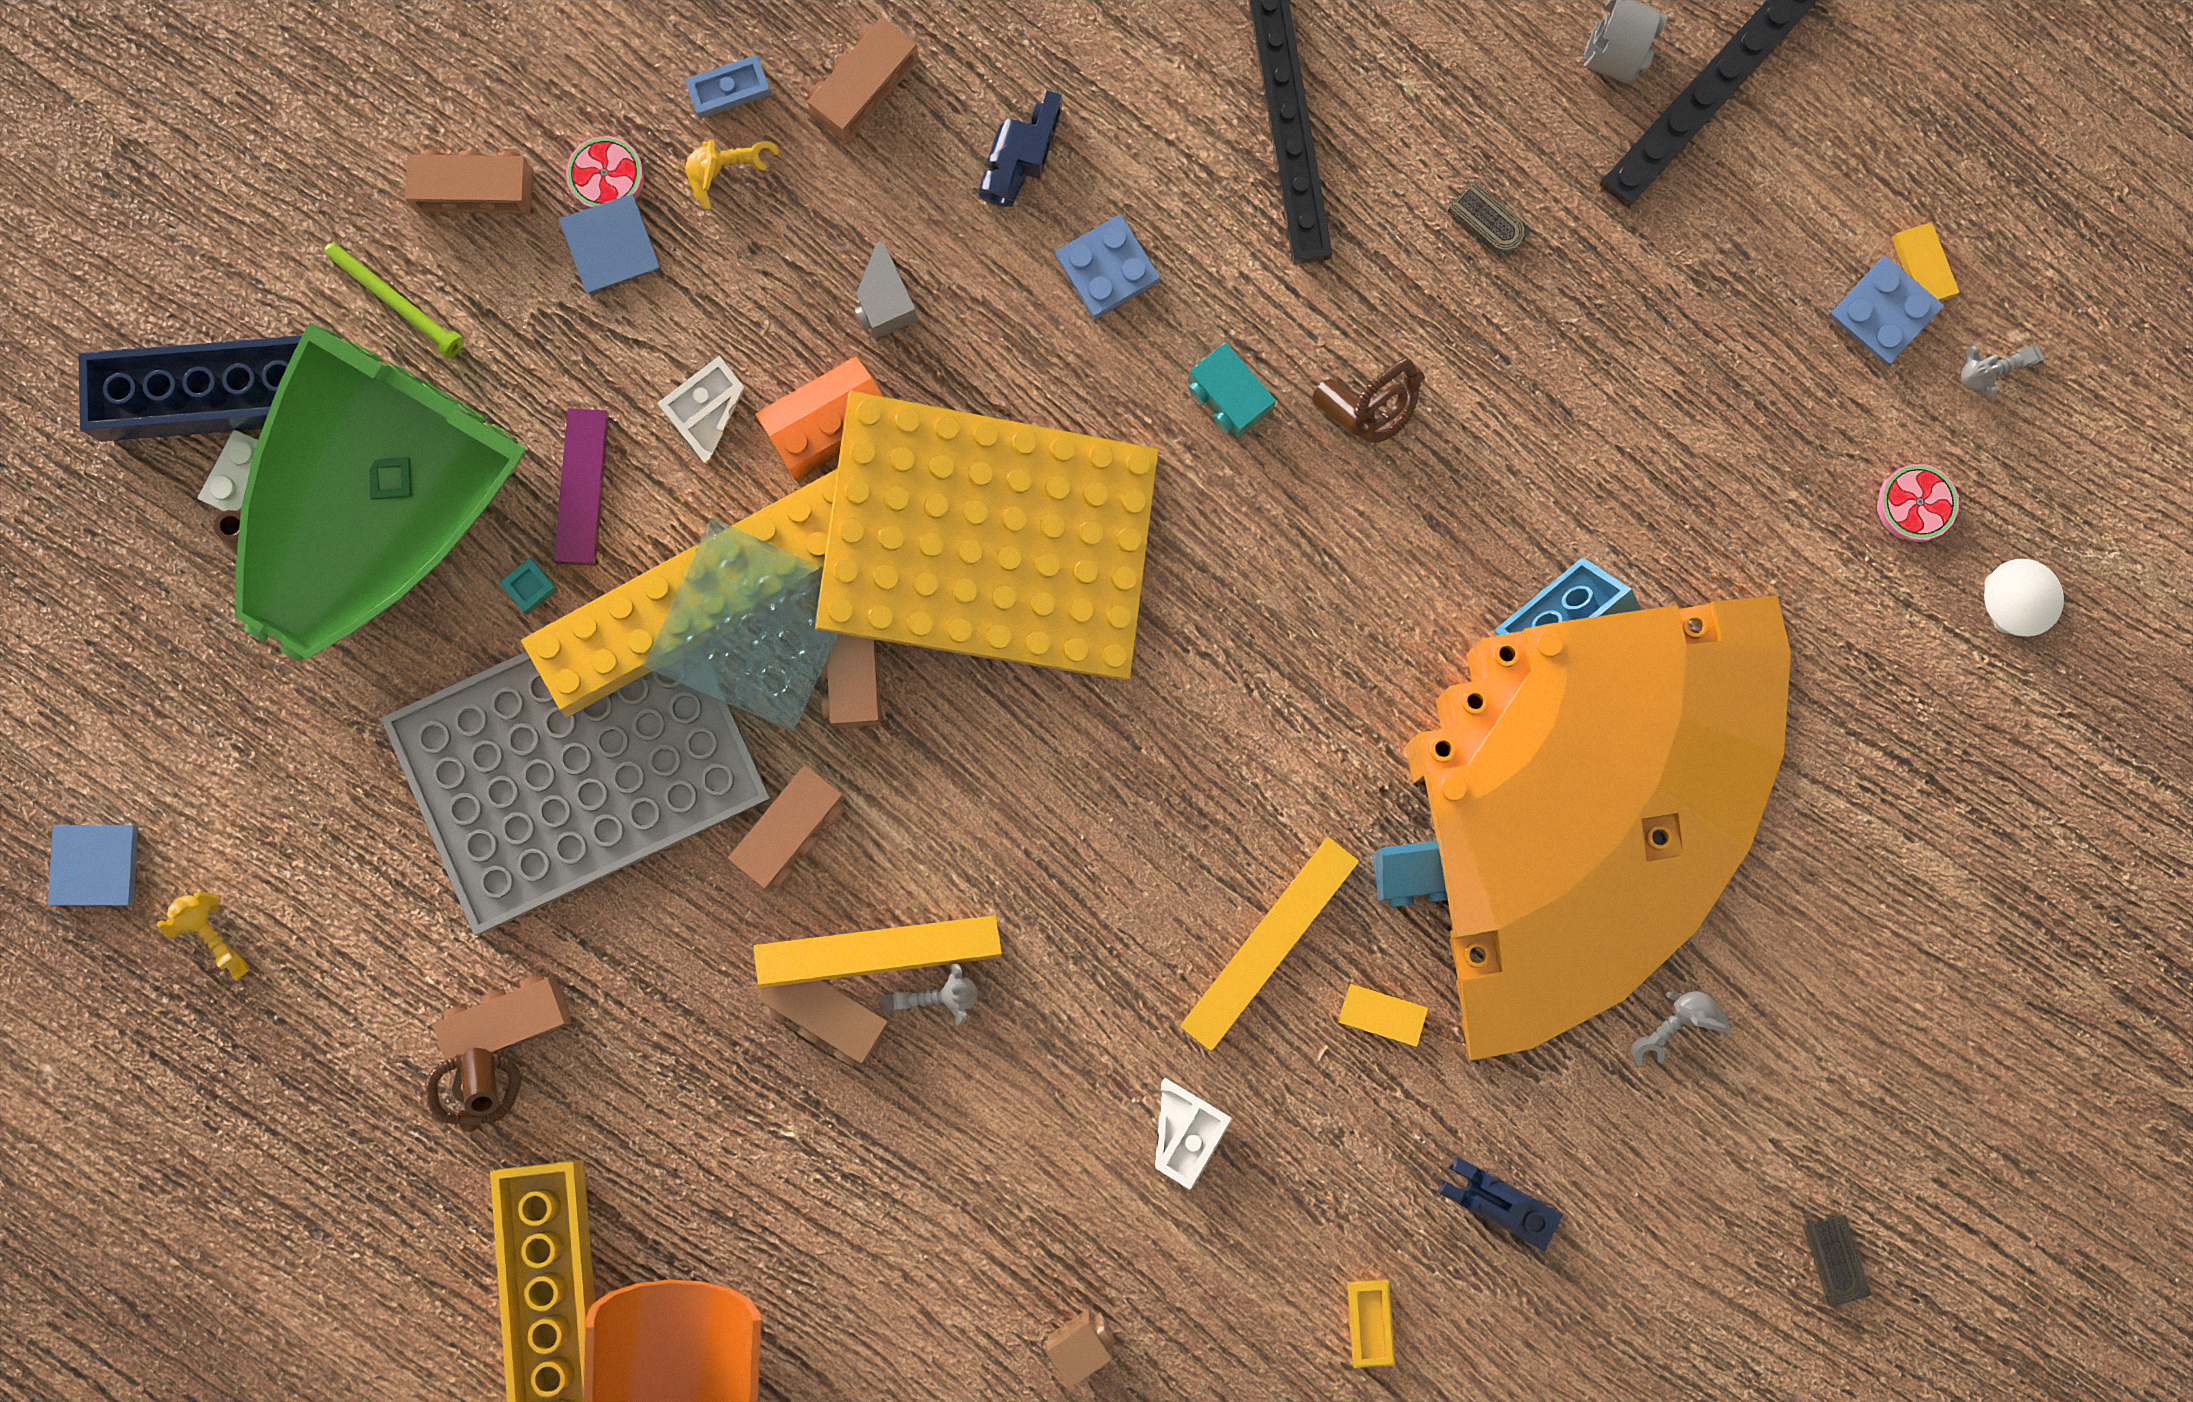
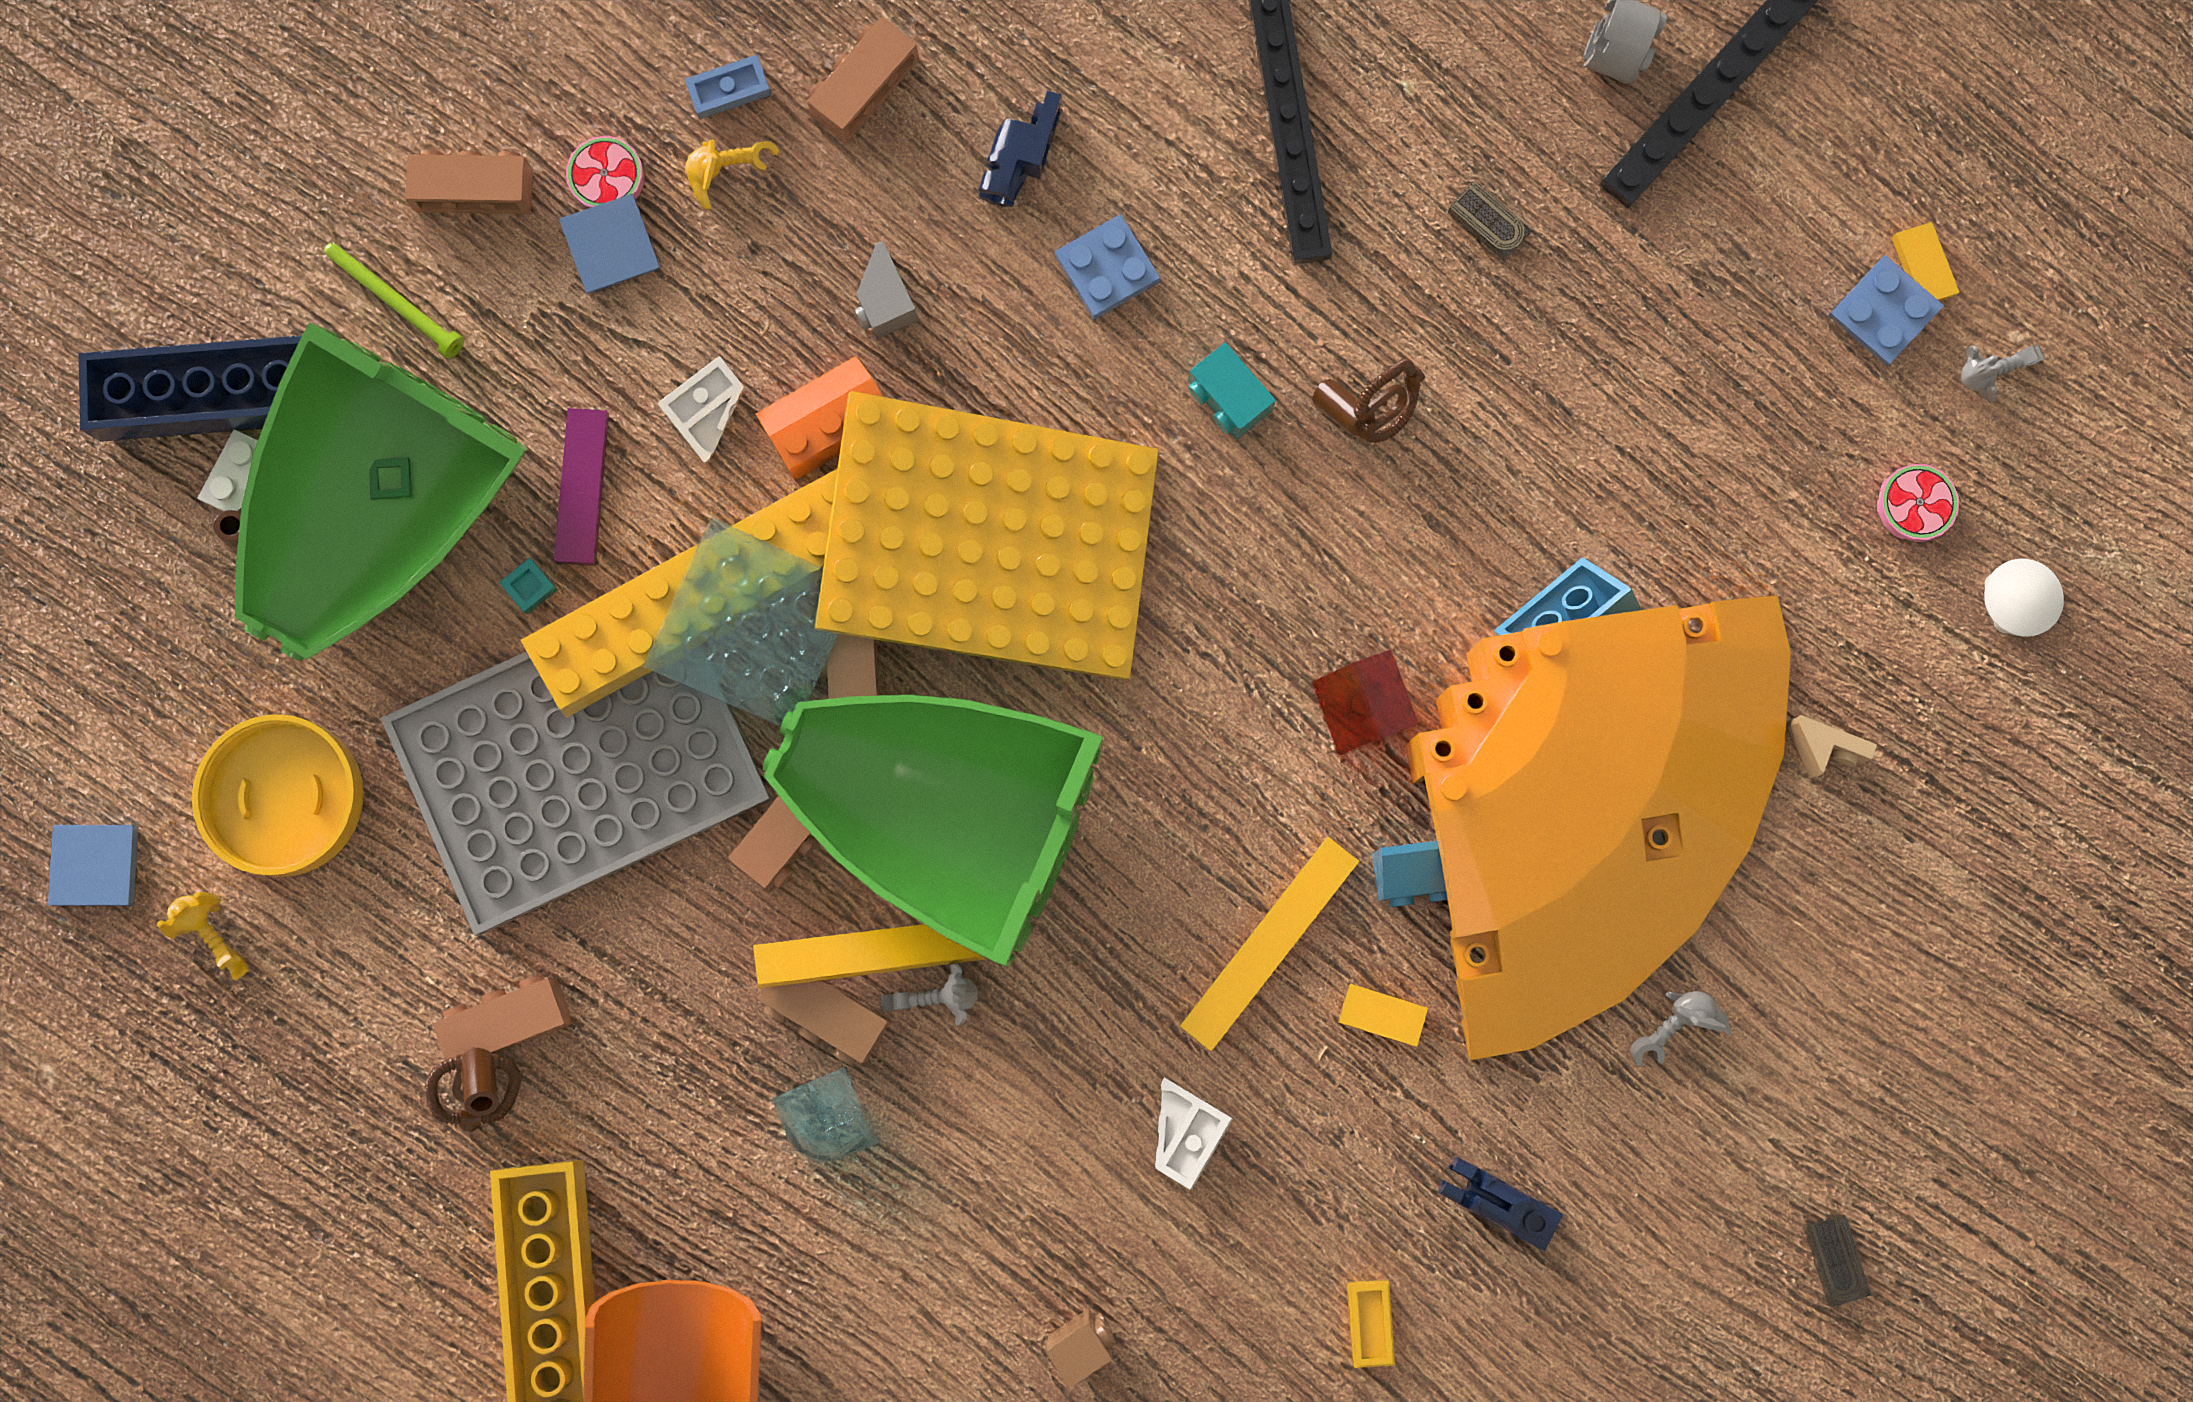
none -> yellow brick [192,715,364,877]
none -> bright green panel [763,695,1103,967]
none -> clear light blue brick [771,1067,880,1163]
none -> clear red slope [1311,650,1419,757]
none -> tan slope [1787,715,1877,778]

